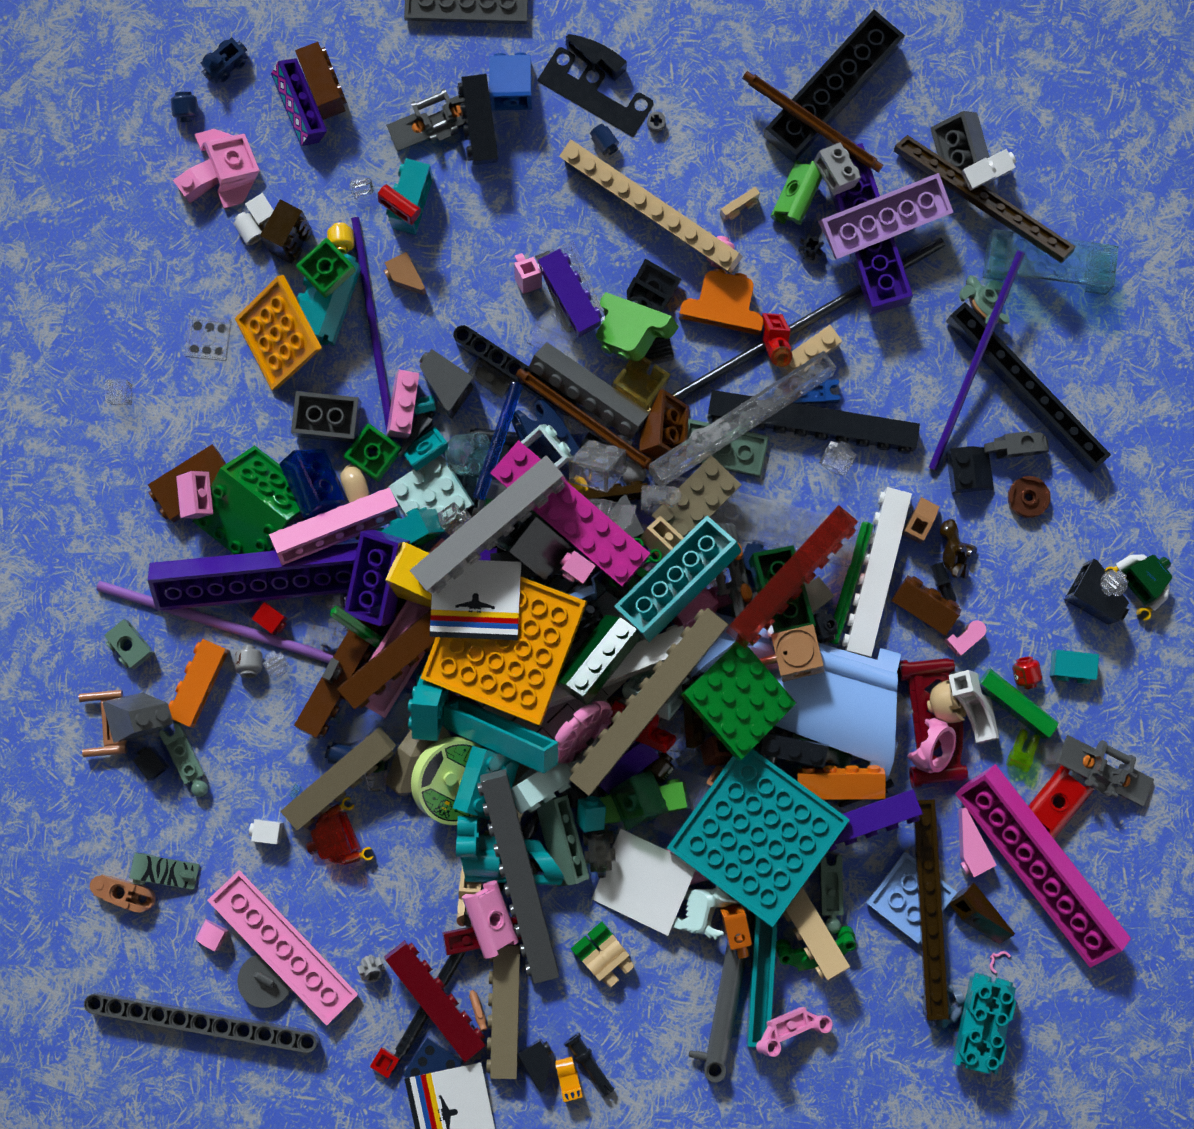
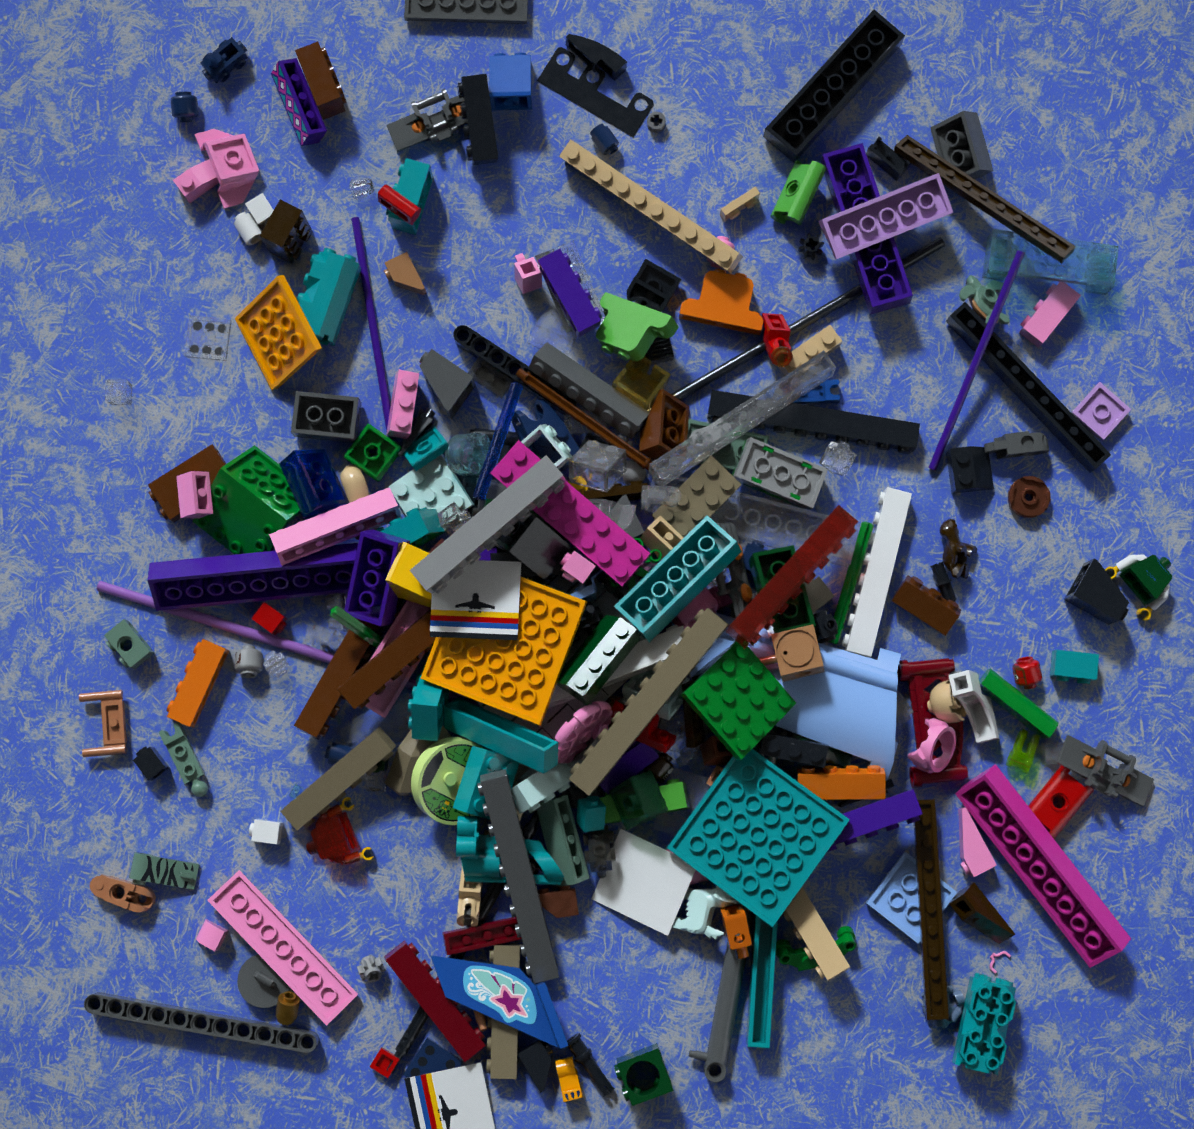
dark grey slope [102,693,173,743] -> none
green brick [296,238,356,298] -> none
dark grey plate [322,658,342,684] -> none
yellow head [327,223,354,255] -> none
teal tile [414,395,436,414] -> none
bright pink piece [462,880,519,959] -> none
tan hips [571,921,634,988] -> none
reddish brown piece [742,71,884,173] -> none
bright pink plate [756,1007,833,1057] -> none
light grey brick [814,142,861,196] -> none
sand green plate [819,855,844,935] -> none
medium nougat slope [902,497,940,544] -> none
bright pink leg [944,620,986,657] -> none
white arch [961,149,1017,191] -> none
clear gear [1100,570,1128,596] -> none
none -> pearl gold brick [276,991,300,1025]
none -> piece [430,955,568,1049]
none -> copper slope [538,885,579,918]
none -> dark green brick [614,1043,674,1106]
none -> light grey piece [732,437,828,511]
none -> black hinge [866,136,911,181]
none -> bright pink brick [1019,280,1081,348]
none -> lavender plate [1071,382,1131,441]

